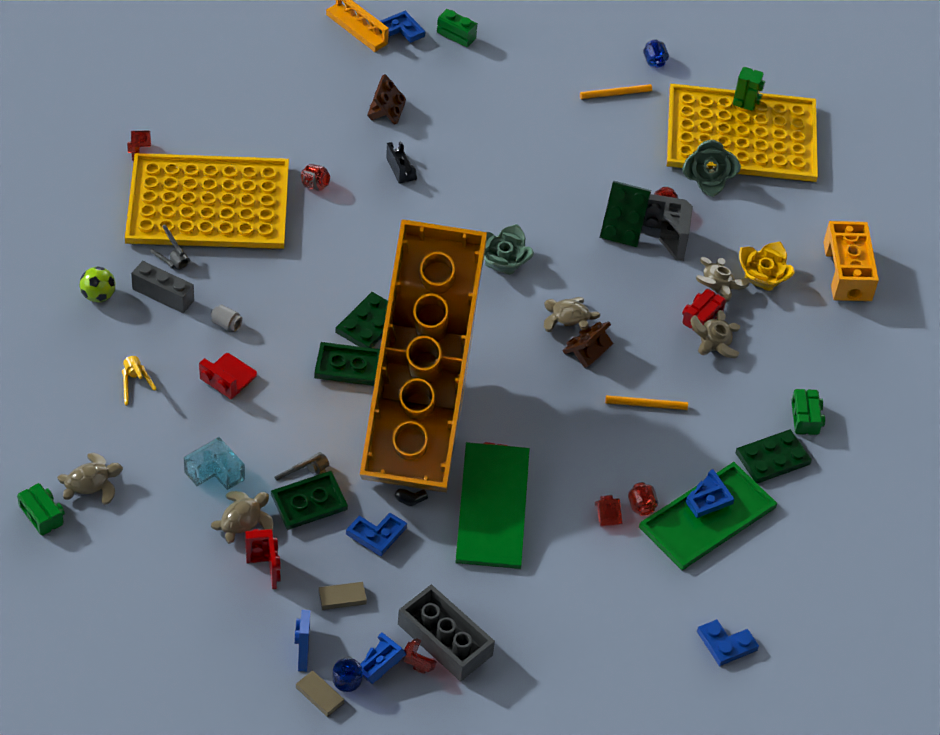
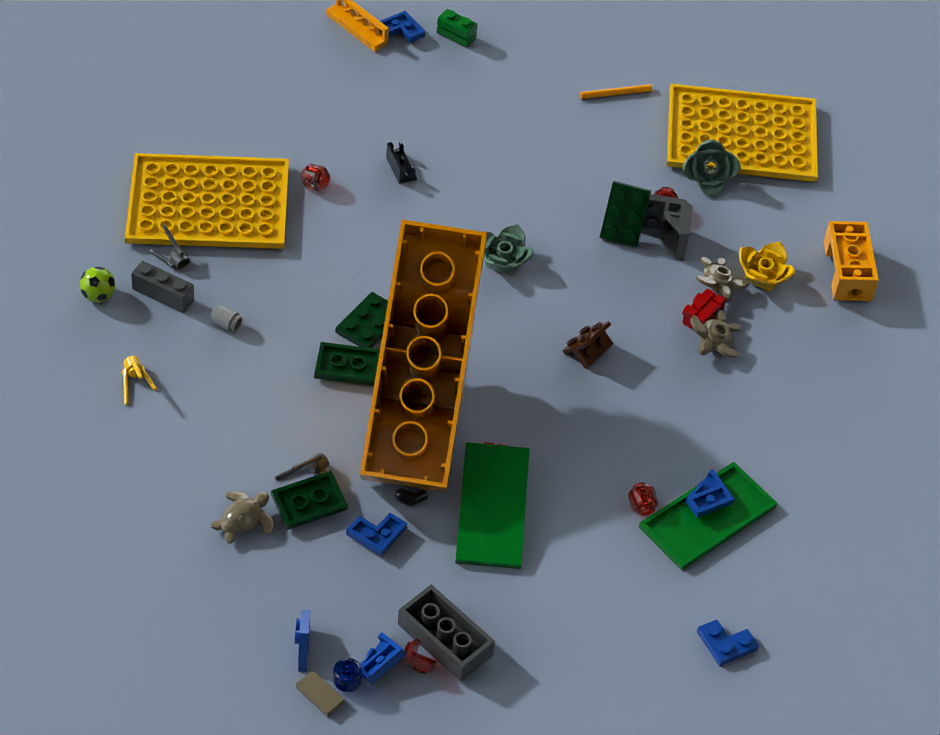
green brick [17,483,65,536] -> none
dark tan animal [57,453,123,505] -> none
clear red bracket [127,130,151,161] -> none
clear light blue brick [184,437,245,490] -> none
red bracket [199,353,257,399] -> none
red bracket [245,529,281,589] -> none
dark tan tile [319,582,367,610] -> none
reddish brown bracket [367,74,406,125] -> none
dark tan animal [544,297,600,332] -> none
clear red bracket [595,495,623,527] -> none
light orange bar [605,395,688,410] -> none
clear blue head [643,39,669,68] -> none
green brick [733,66,766,111] -> none
dark green plate [735,429,812,484] -> none
green brick [791,389,825,435] -> none

